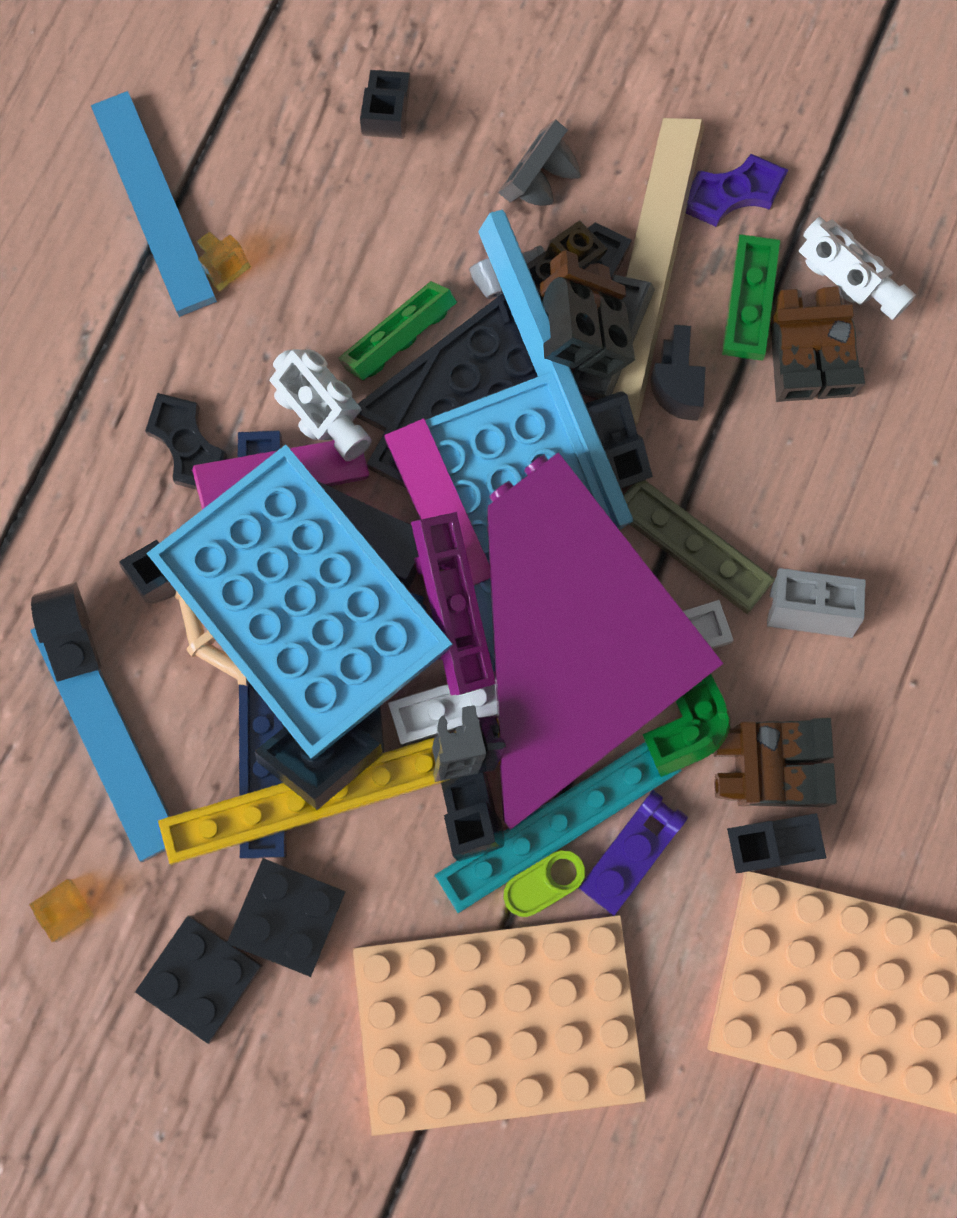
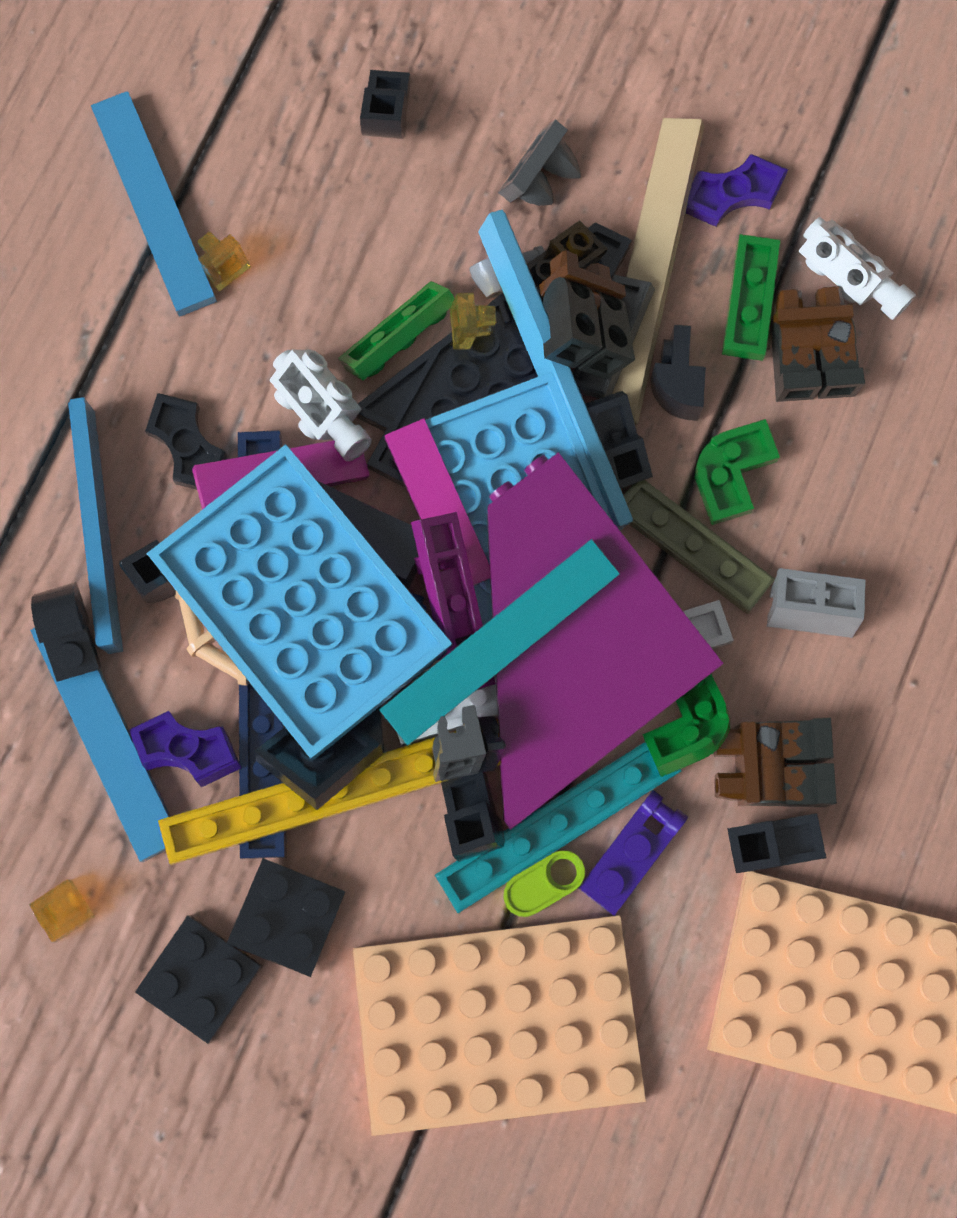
none -> dark azure tile [68,397,123,654]
none -> dark purple tile [129,711,242,788]
none -> teal tile [379,539,620,745]
none -> clear yellow tile [450,293,496,349]
none -> green plate [695,419,780,525]

